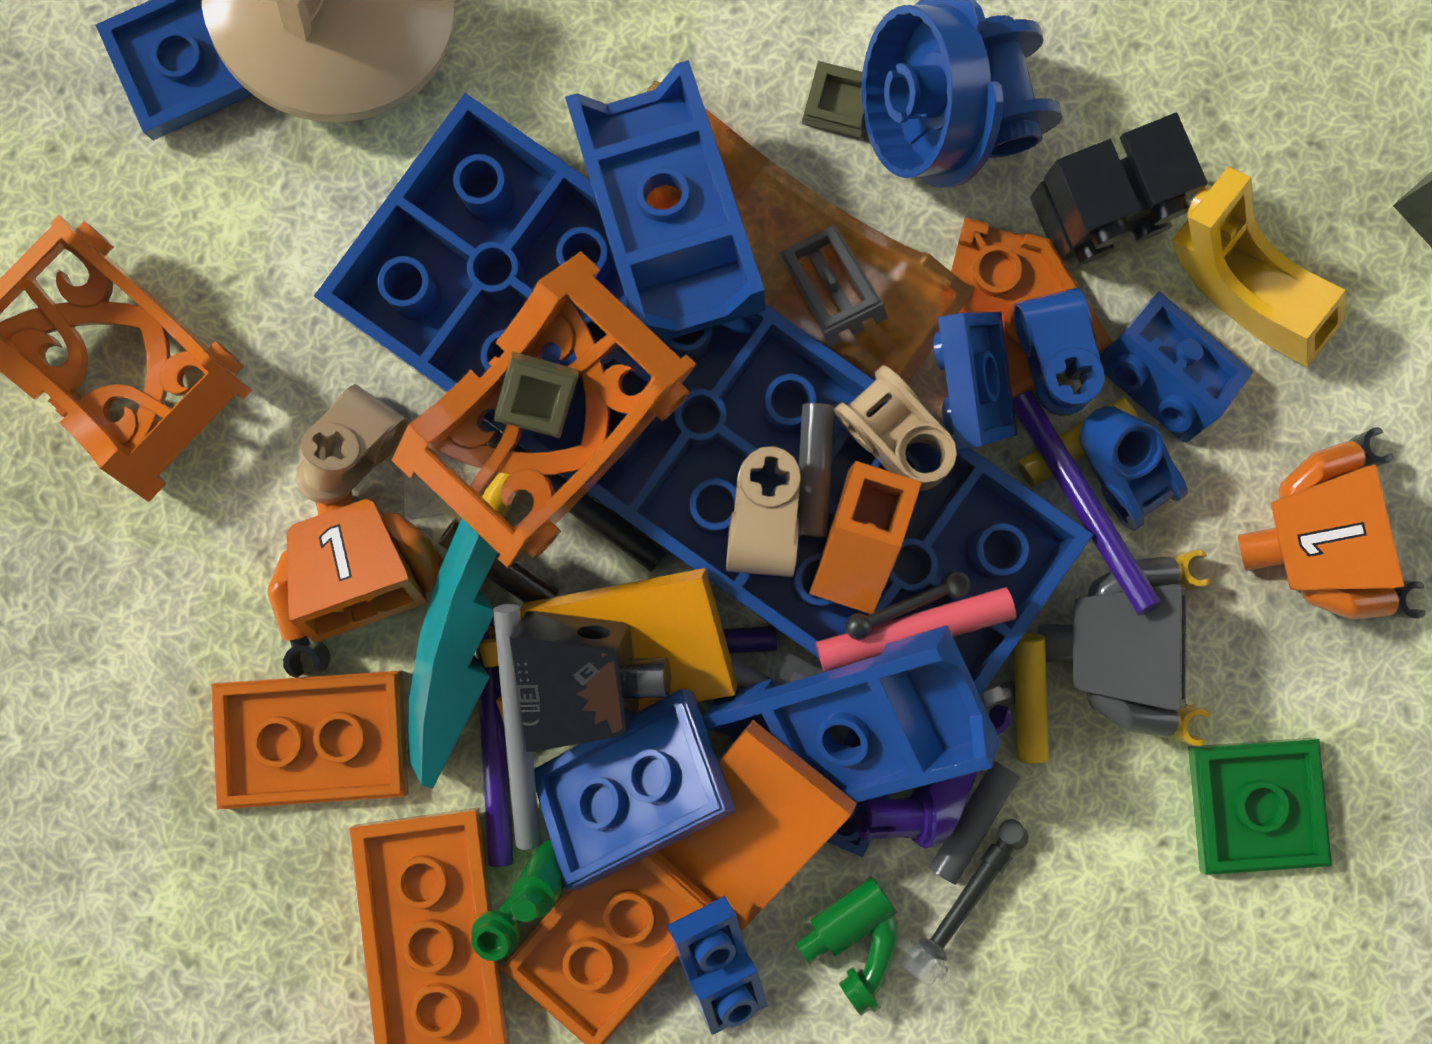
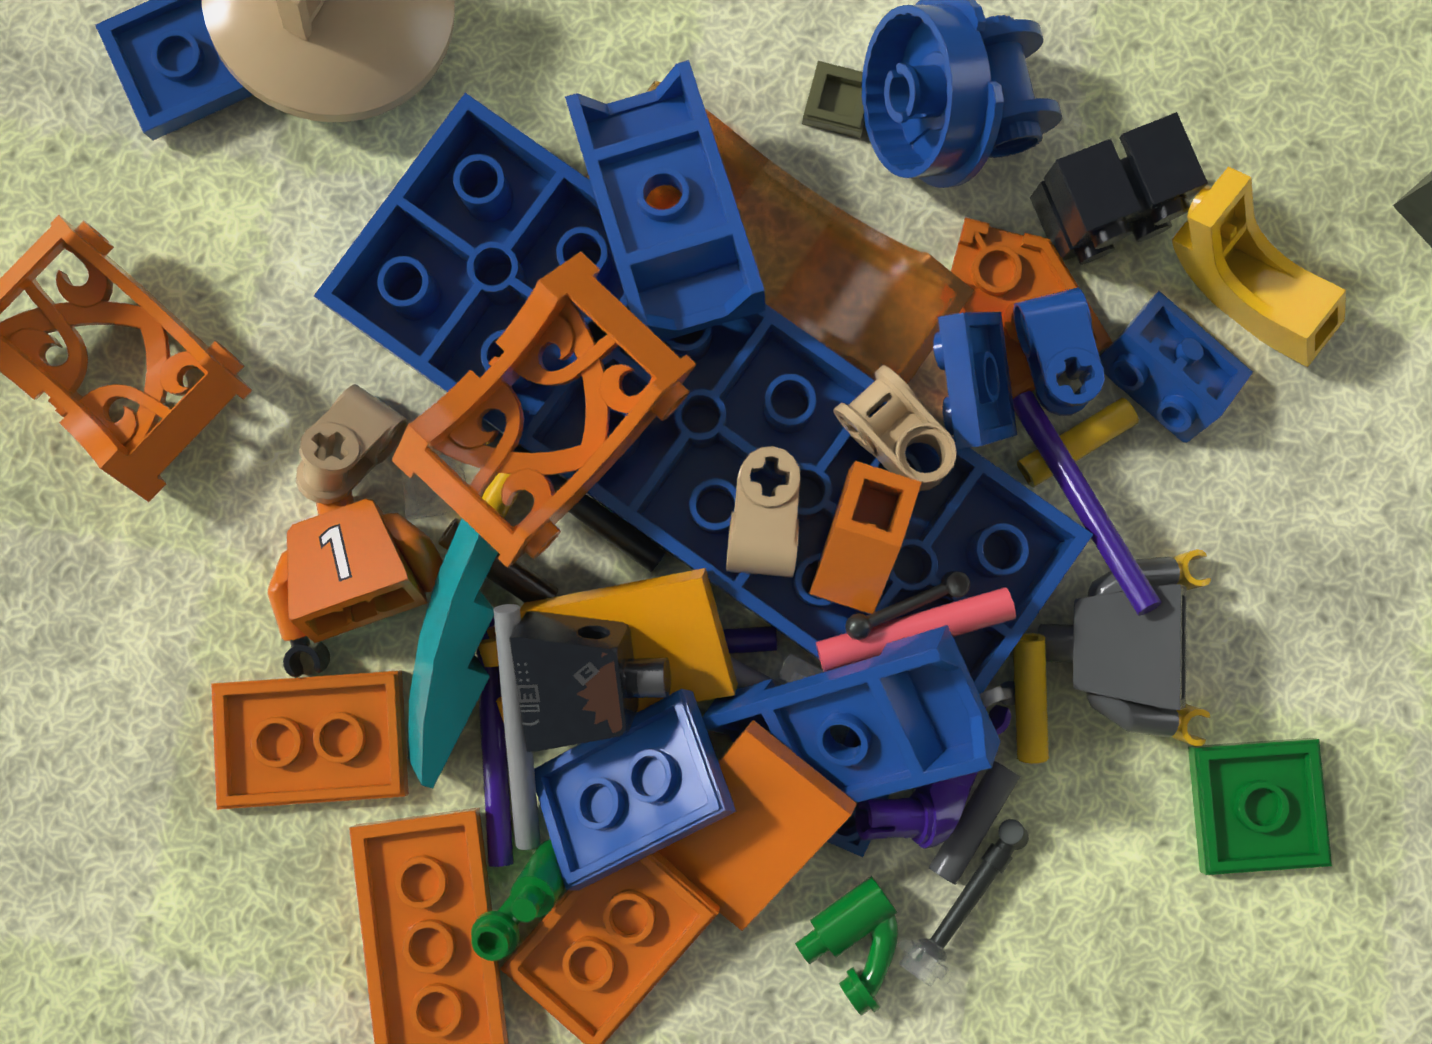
olive tile [494,351,578,438] -> none
blue slope [667,896,768,1035] -> none
dark grey tile [779,224,888,347] -> none
dark grey piece [797,403,835,537] -> none
blue piece [1080,406,1188,531] -> none
orange torso [1238,427,1425,619] -> none

